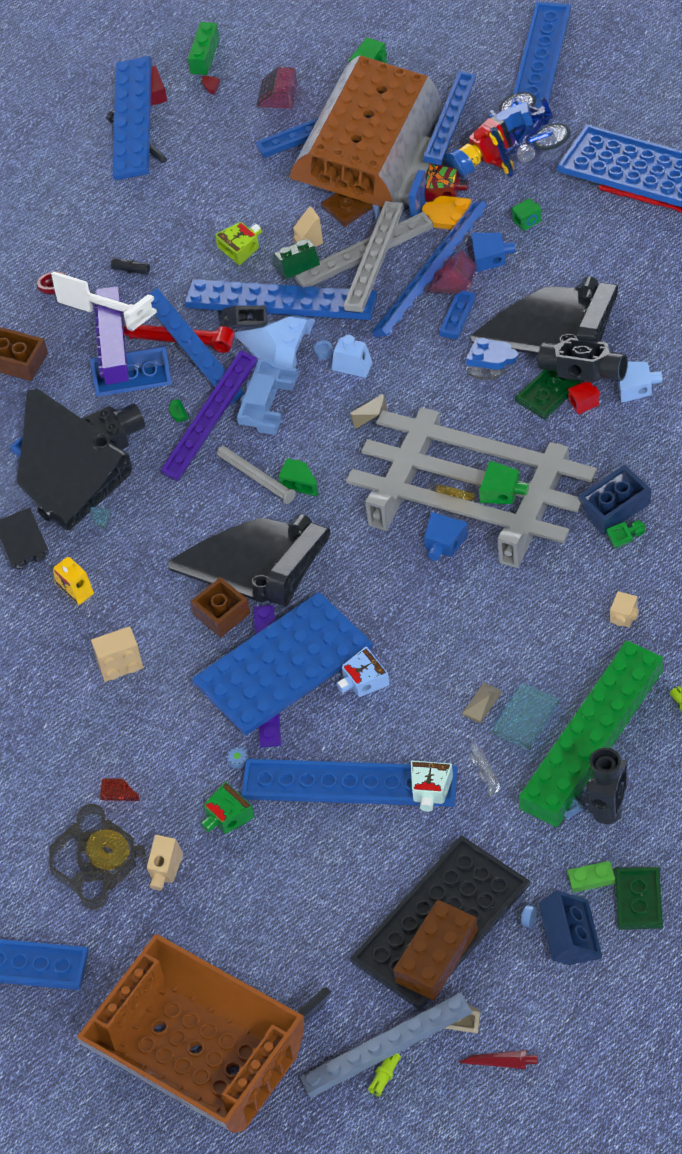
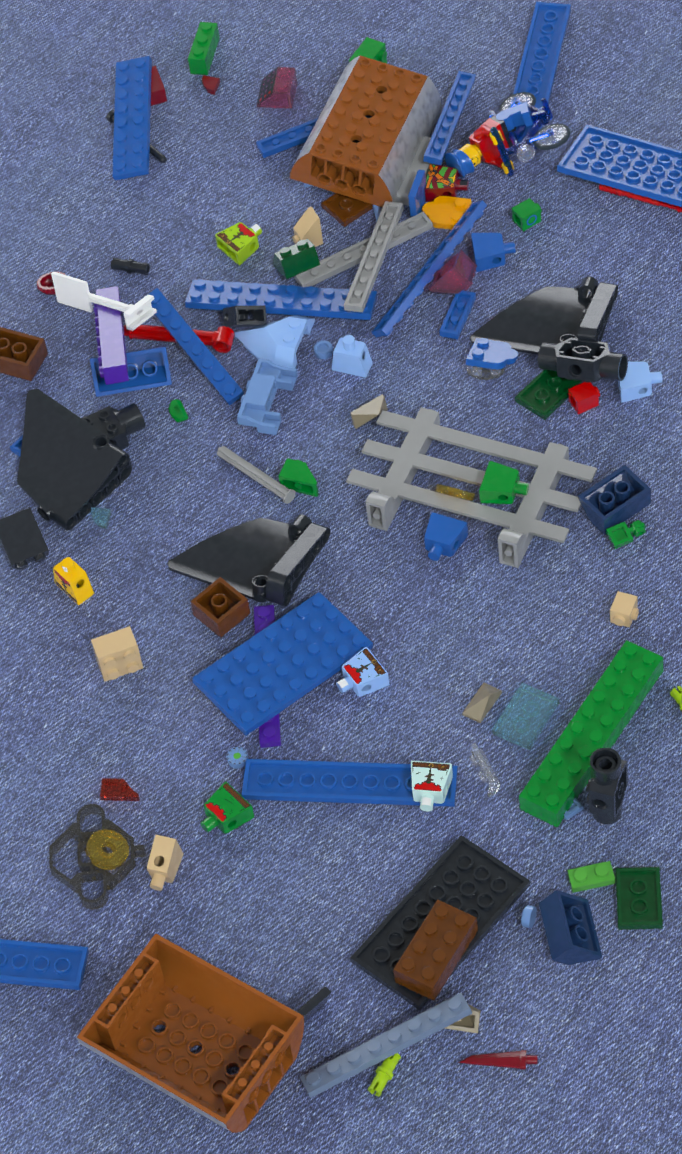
dark purple plate [161,350,258,482] -> none

